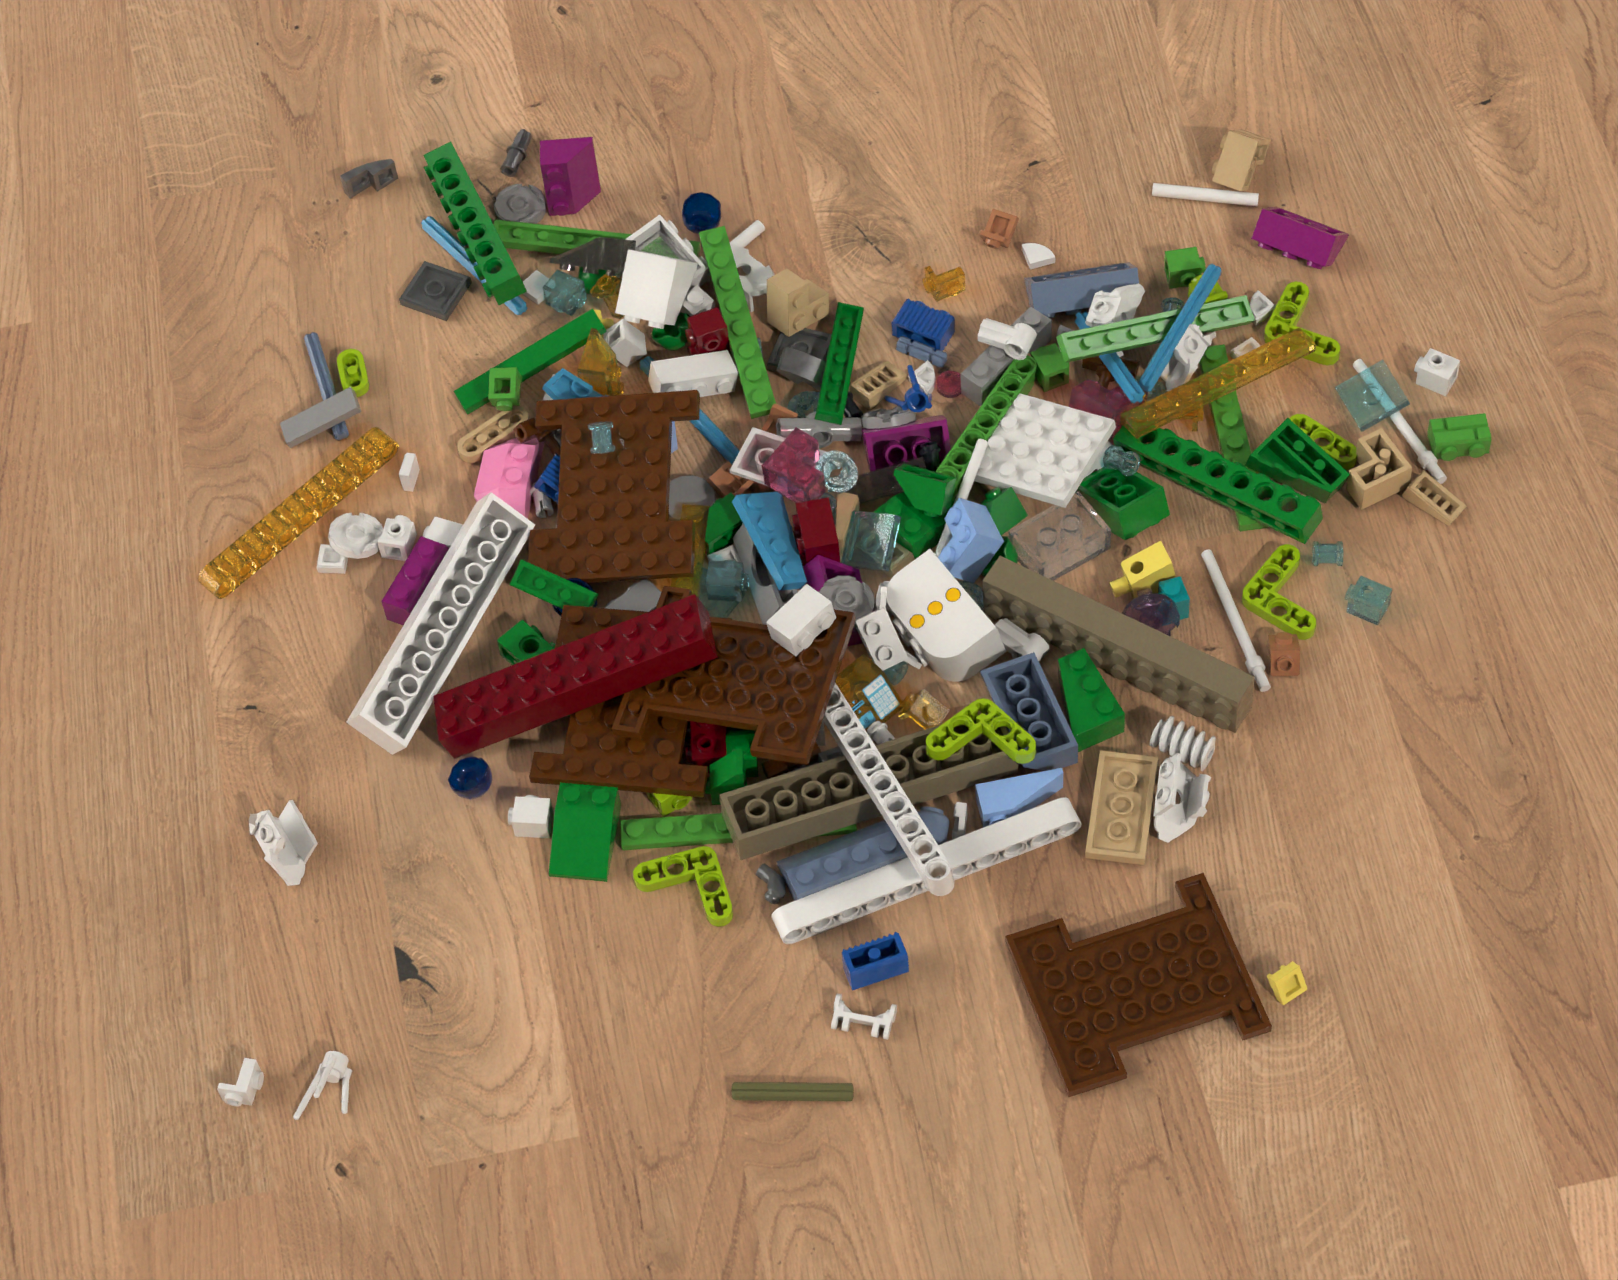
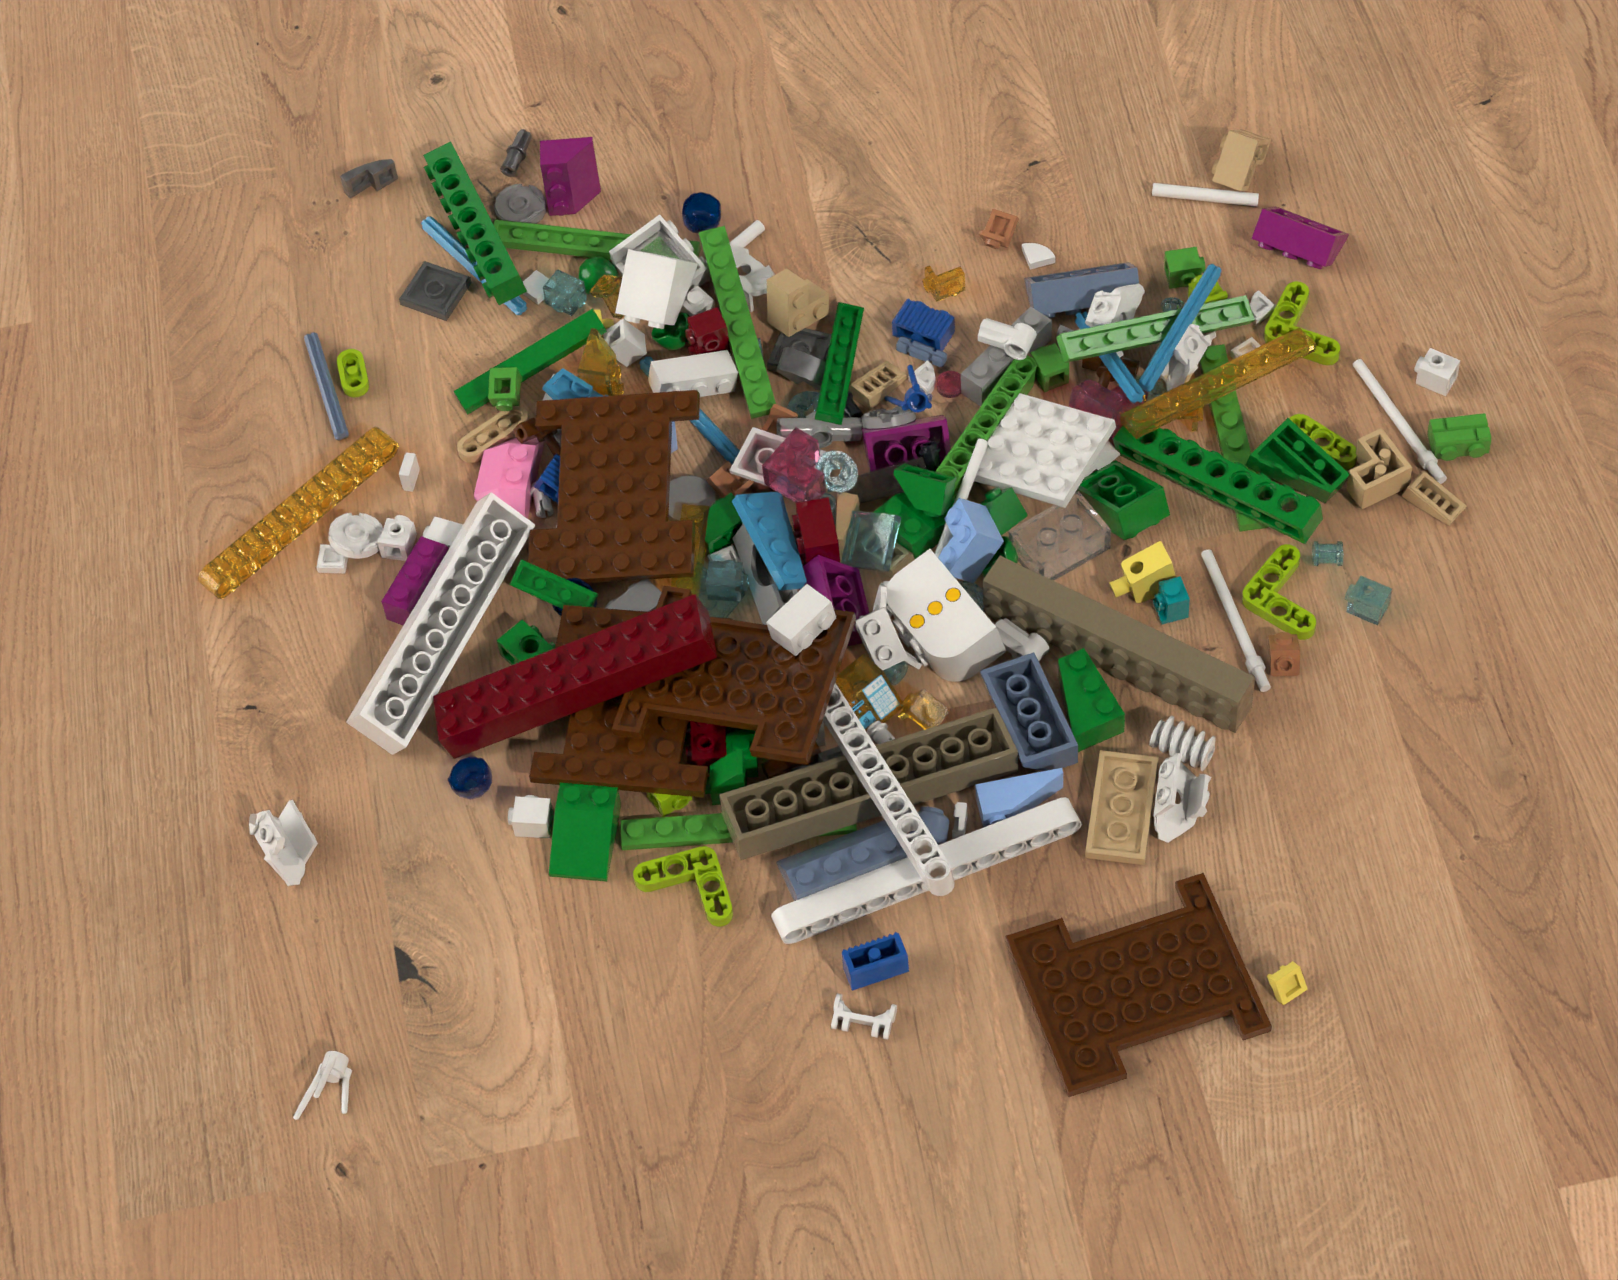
white bracket [217,1058,264,1107] -> none
light grey tile [280,387,361,448] -> none
clear smoke slope [550,237,636,277] -> none
clear light blue bush [588,422,616,453] -> none
olive axle [732,1082,854,1101] -> none
dark grey arm [756,863,786,905] -> none
light grey tile [819,576,875,628] -> none
lime beam [926,698,1036,764] -> none
clear light blue bush [1103,445,1140,476] -> none
tile [1122,587,1180,636] -> none
clear light blue tile [1335,360,1410,432] -> none

